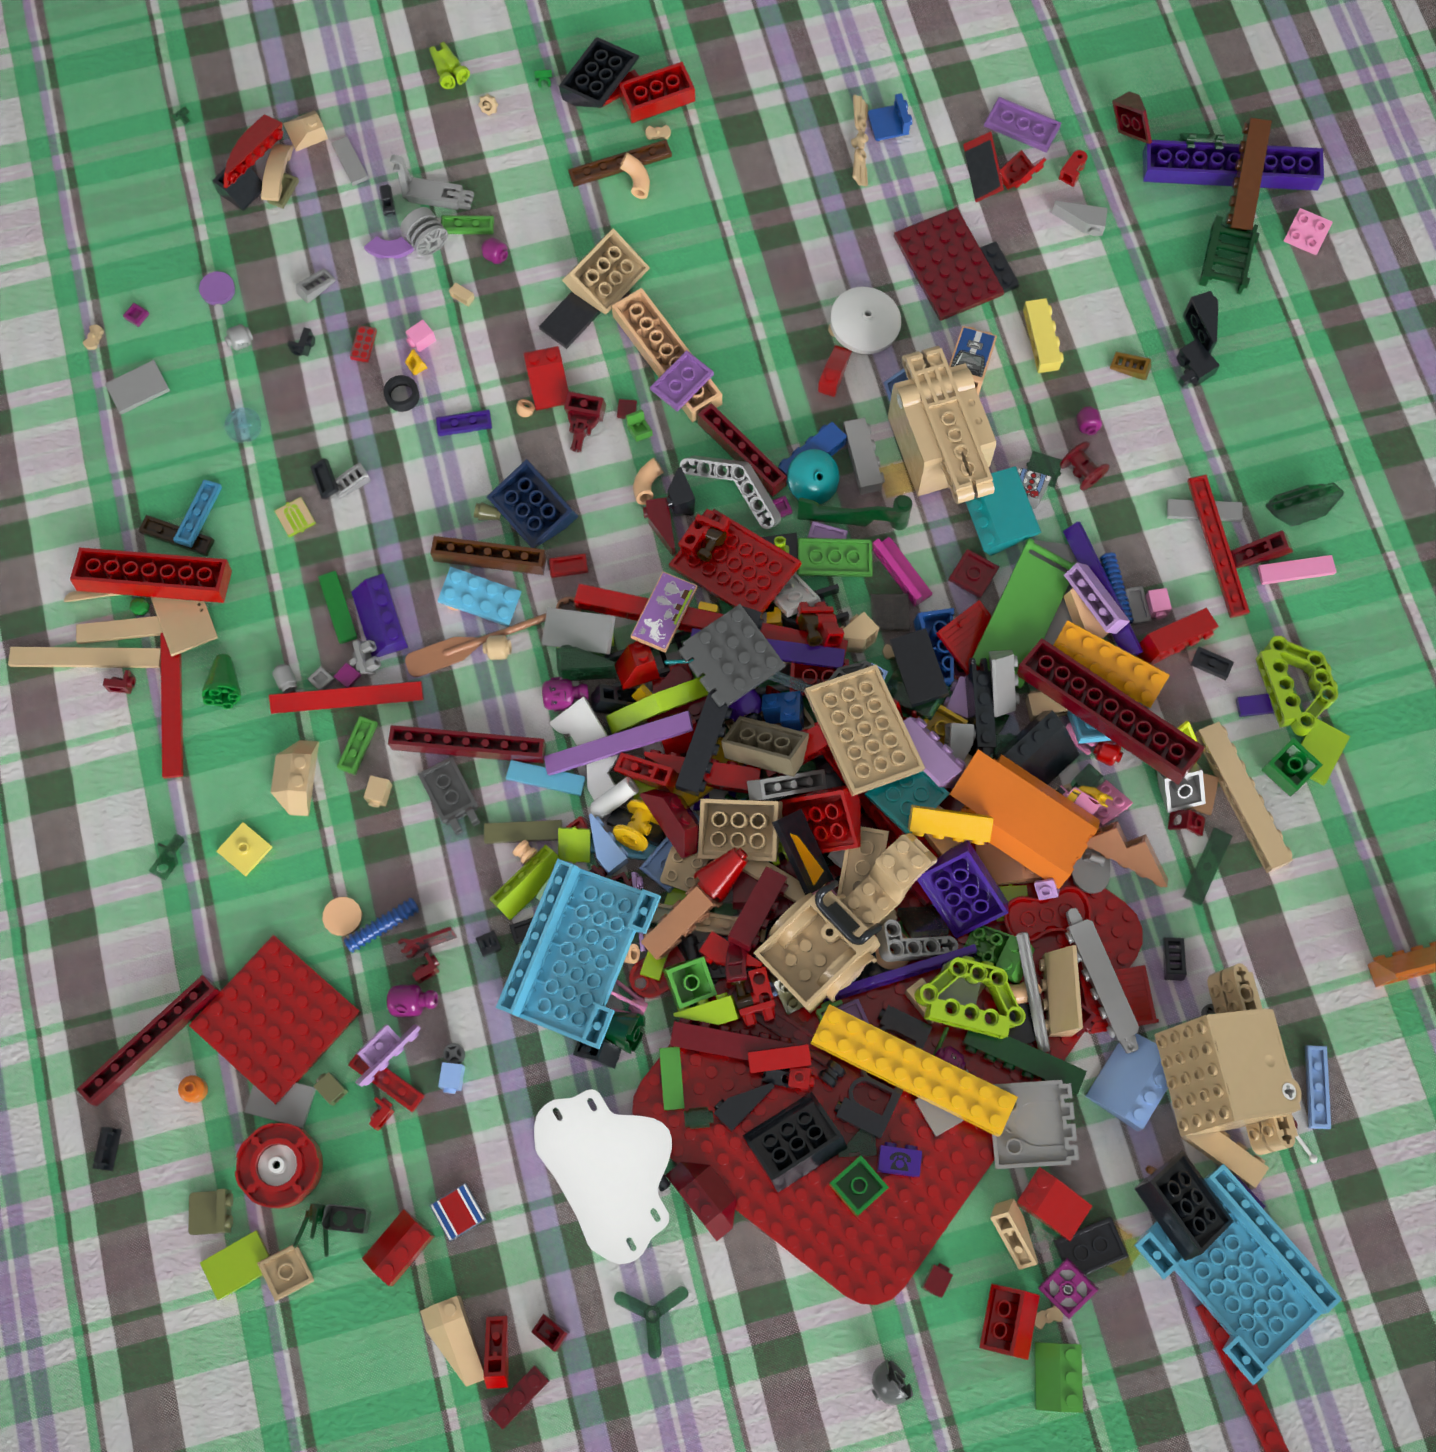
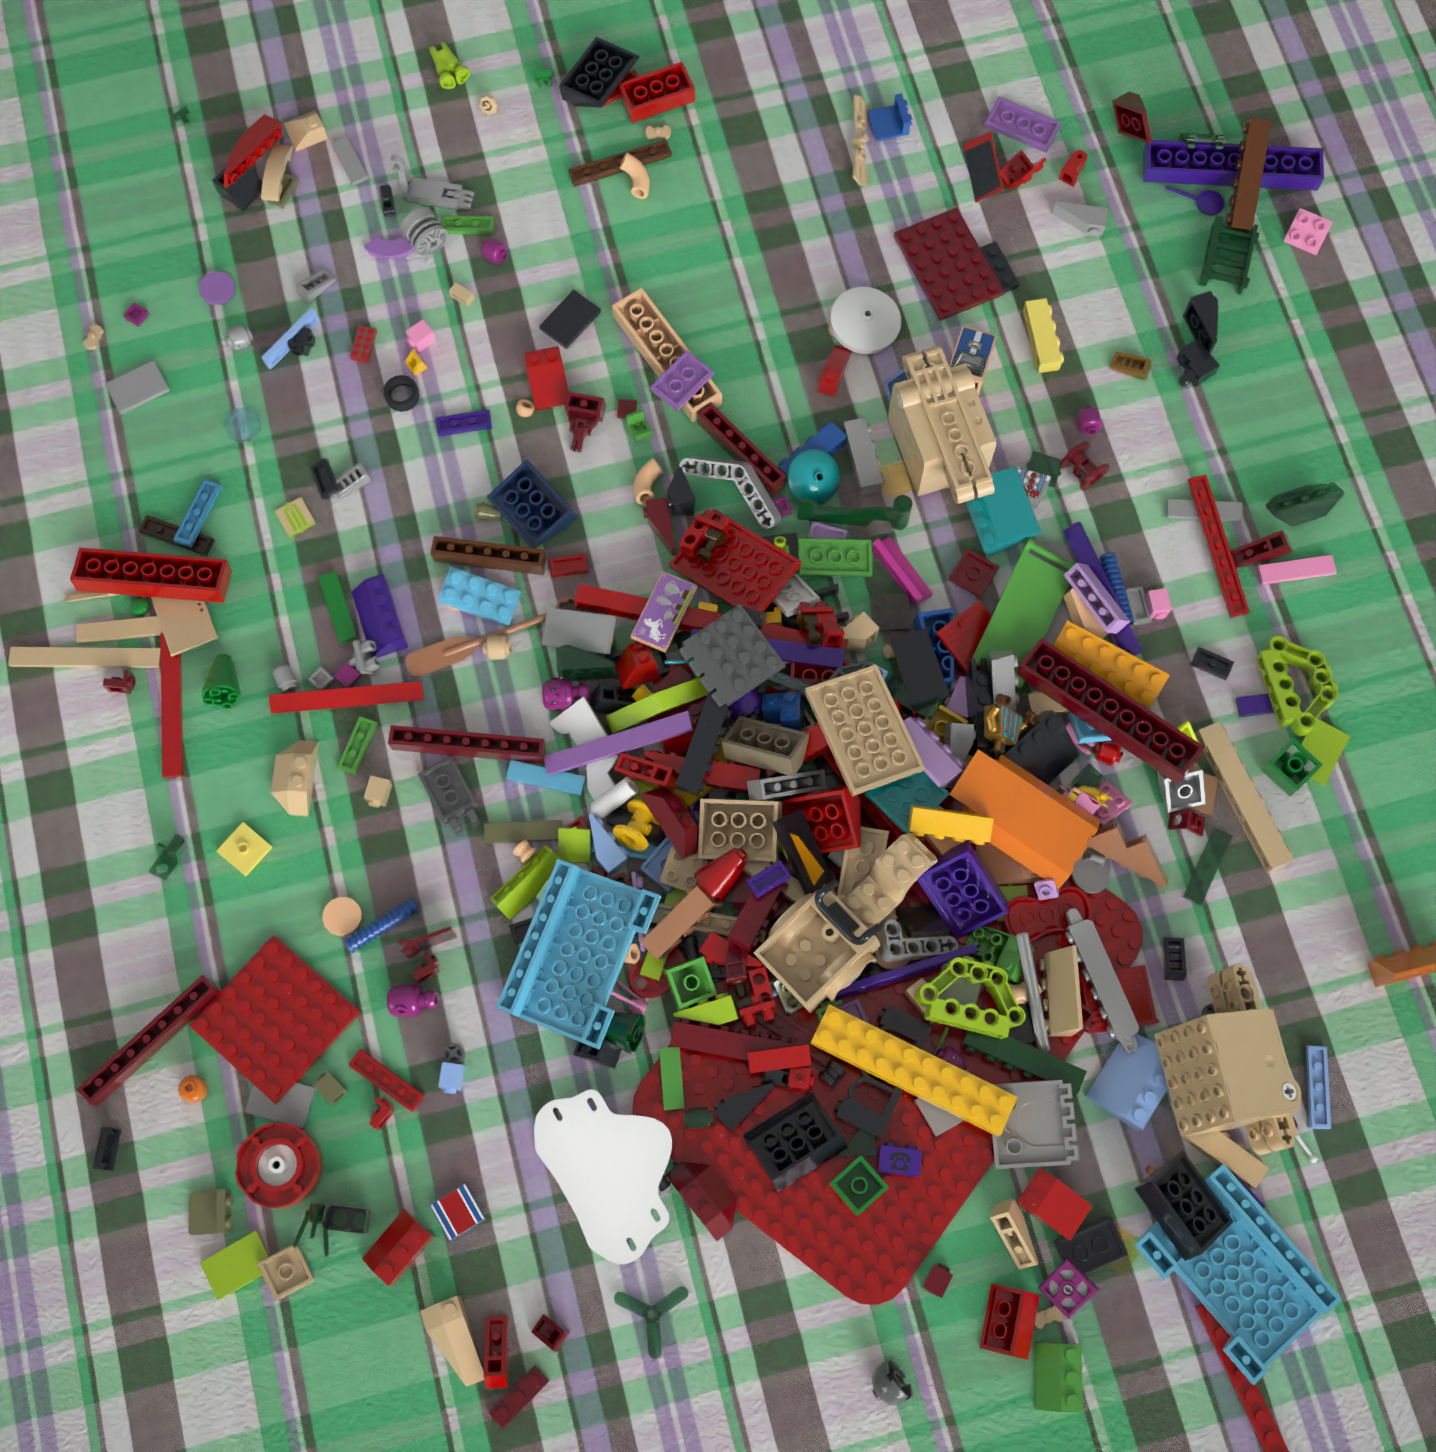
lavender bracket [355,1024,421,1087] -> none
black tile [476,930,502,957] -> none
tan slope [562,228,650,315] -> none
clear tile [1030,1225,1055,1255] -> none
red wedge [1137,608,1219,665] -> none
none -> light blue tile [262,308,319,369]
none -> dark purple plate [746,860,791,899]
none -> pearl gold torso [984,693,1040,754]
none -> dark purple piece [1165,186,1224,216]

